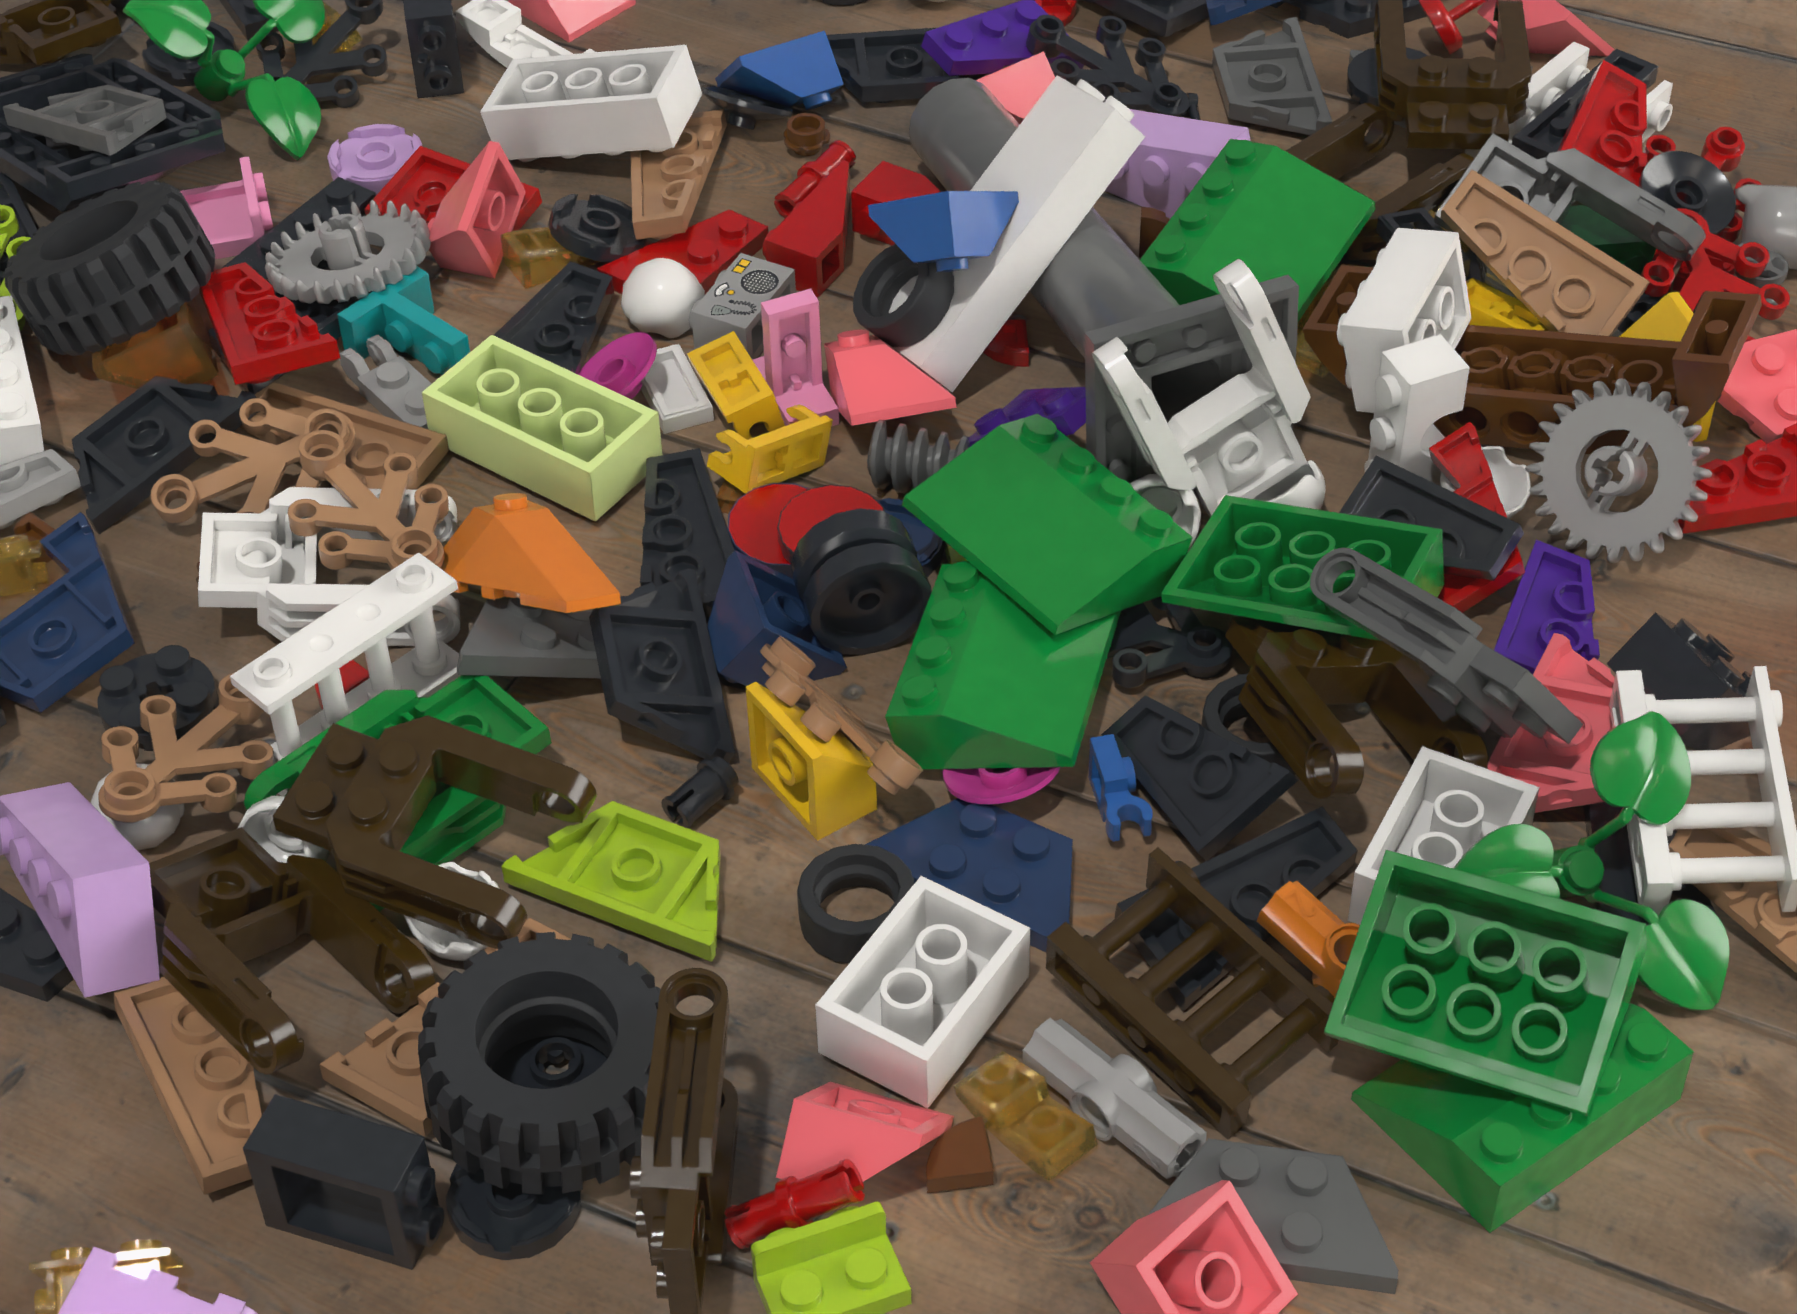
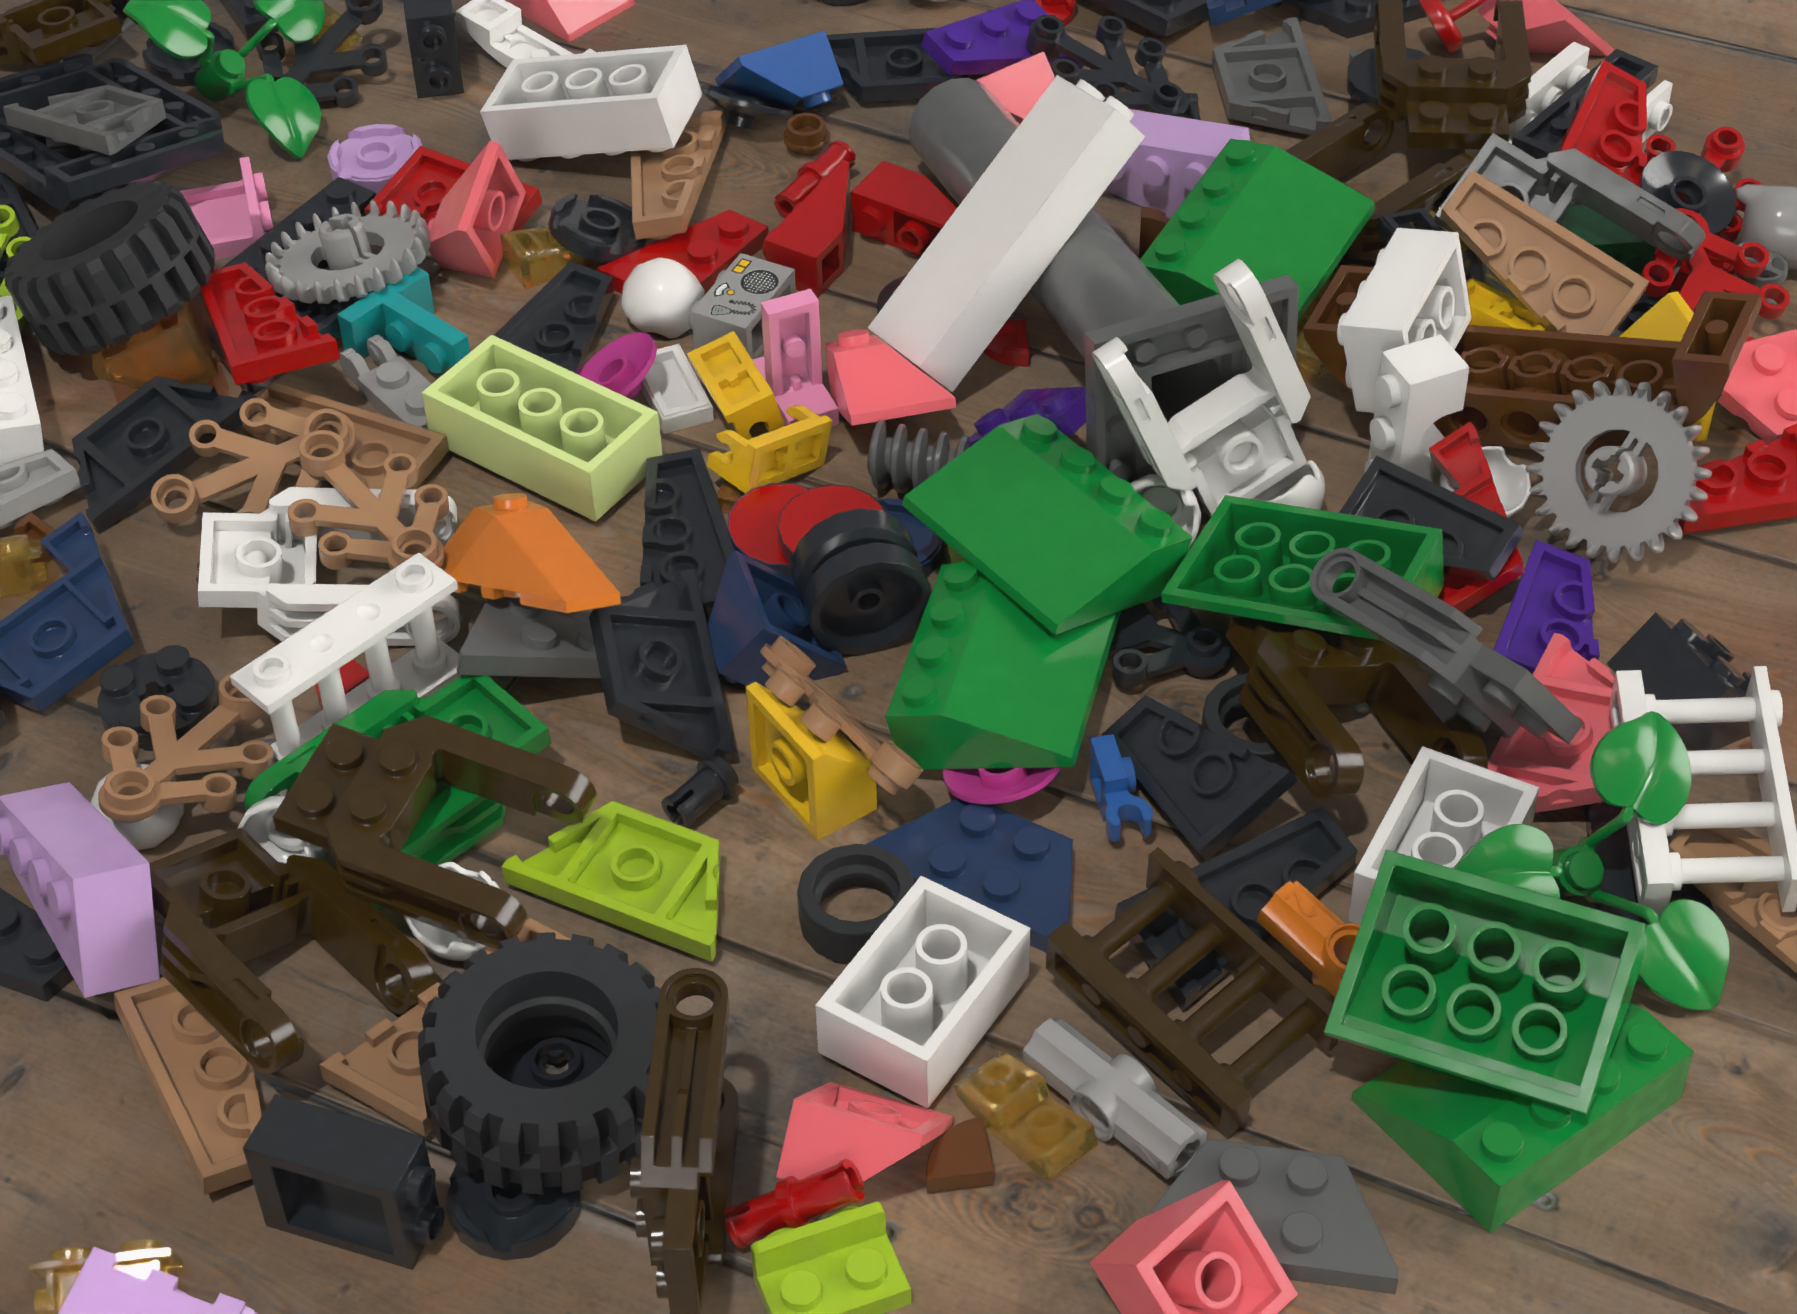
black tyre [853,244,954,347] -> none
blue slope [868,191,1019,272] -> none

